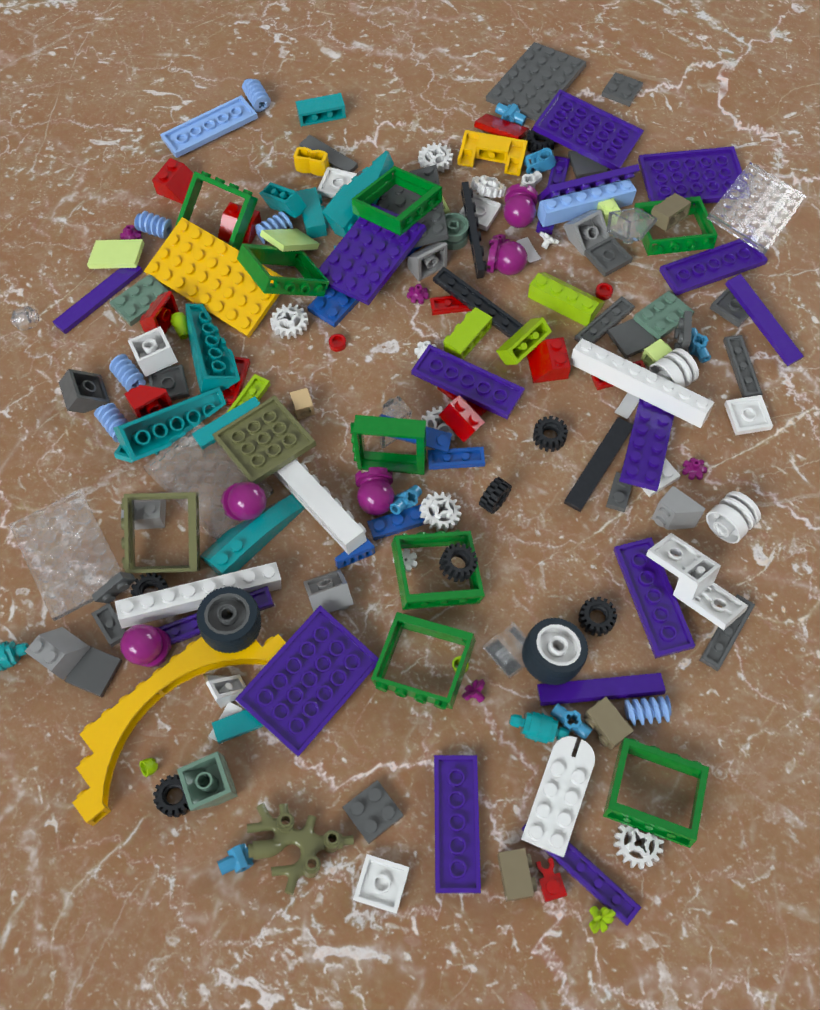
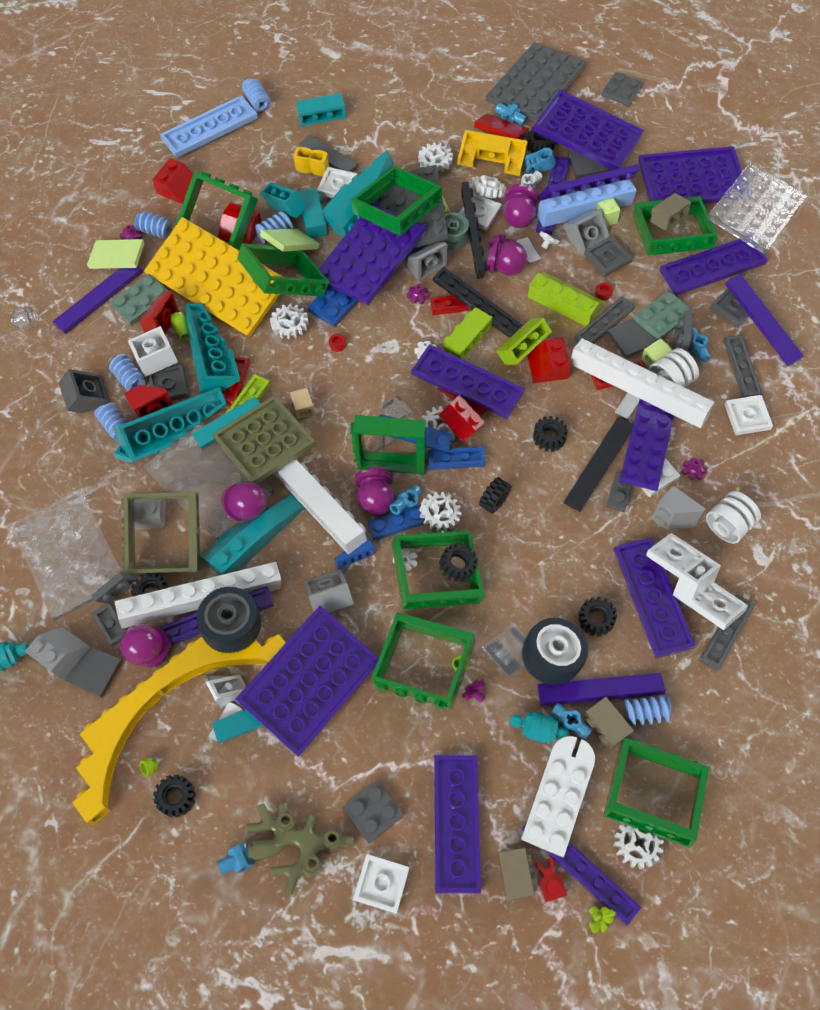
sand green slope [177,751,238,811] -> none
clear slope [607,208,657,244] -> none

